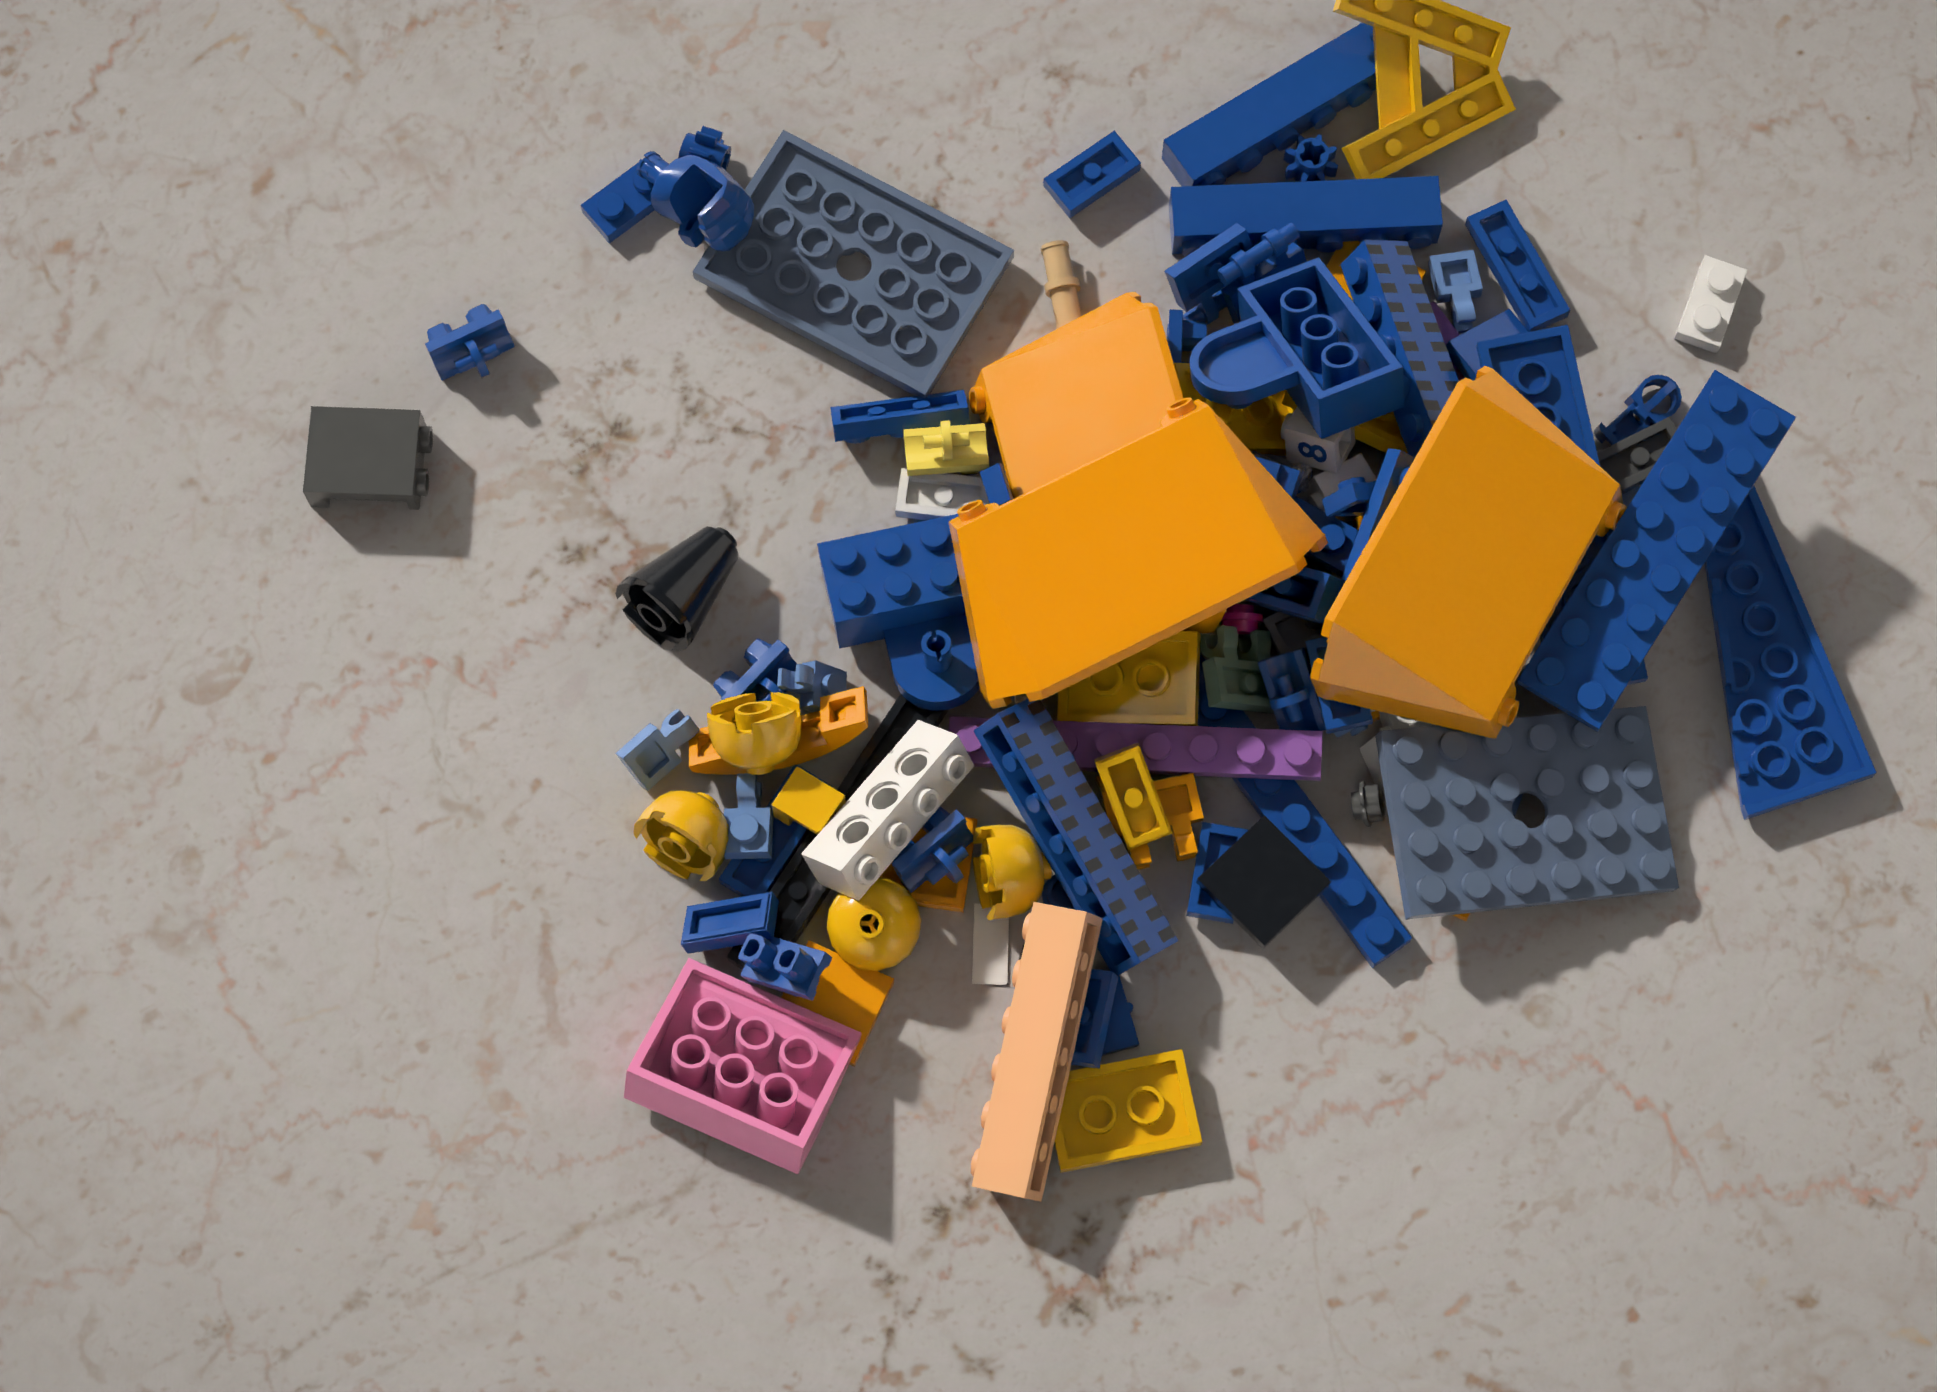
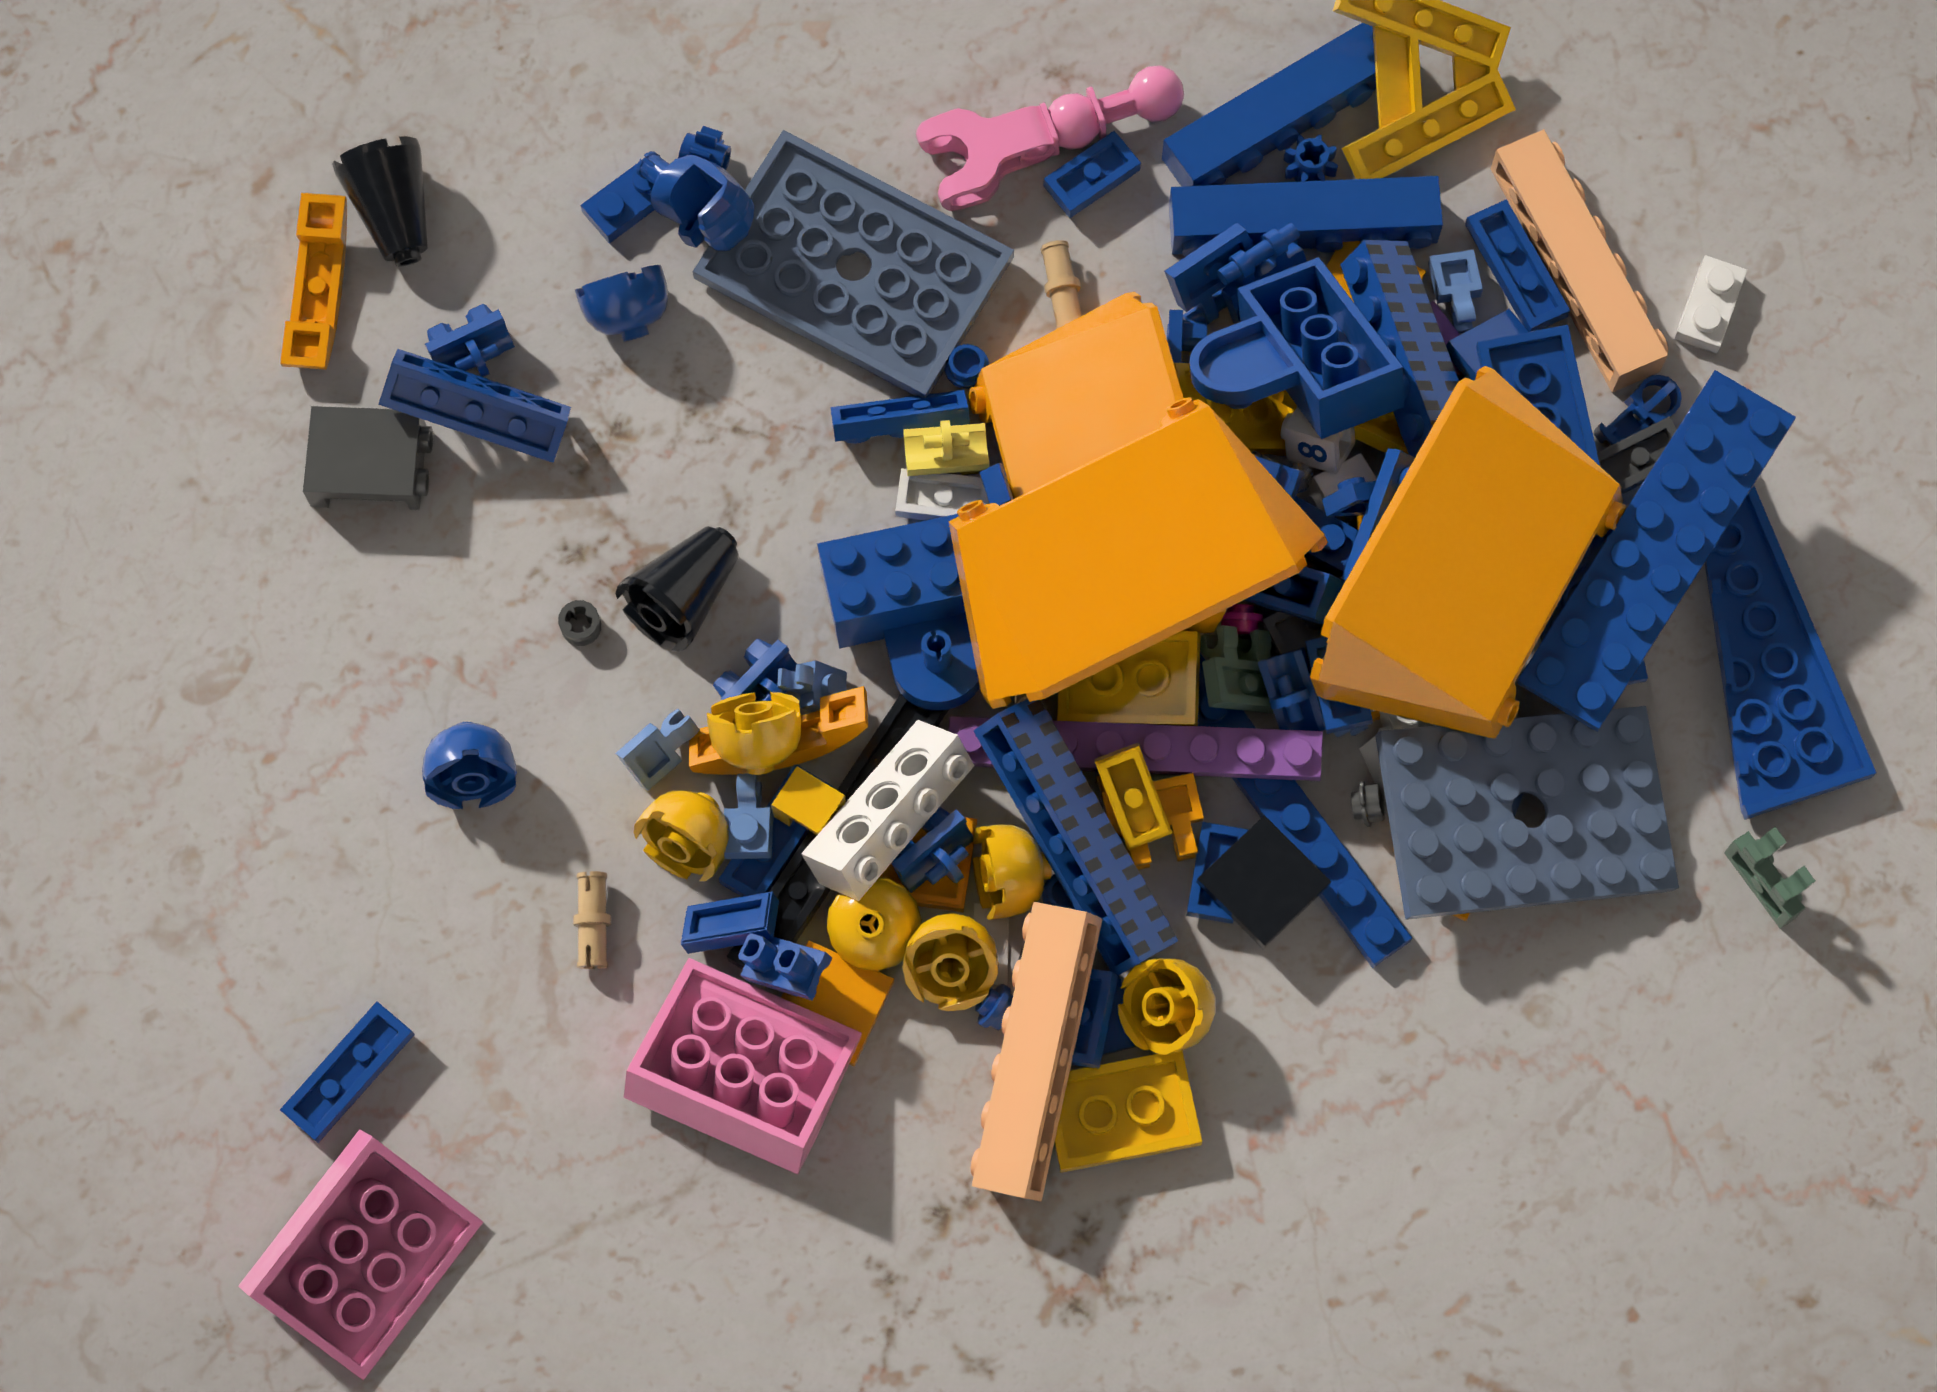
none -> bright pink slope [238,1129,483,1380]
none -> light orange slope [280,193,347,370]
none -> blue plate [280,1001,415,1143]
none -> black cone [332,136,428,267]
none -> blue fence [378,349,571,463]
none -> blue cylinder [422,722,517,809]
none -> dark grey bush [558,600,602,646]
none -> tan pin [573,871,611,969]
none -> blue cylinder [575,265,668,342]
none -> yellow cylinder [902,913,999,1011]
none -> bright pink piece [916,65,1184,211]
none -> blue plate [945,344,989,389]
none -> blue plate [975,984,1013,1030]
none -> yellow cylinder [1118,958,1216,1055]
none -> light nougat brick [1490,129,1668,393]
none -> sand green plate [1724,827,1816,929]

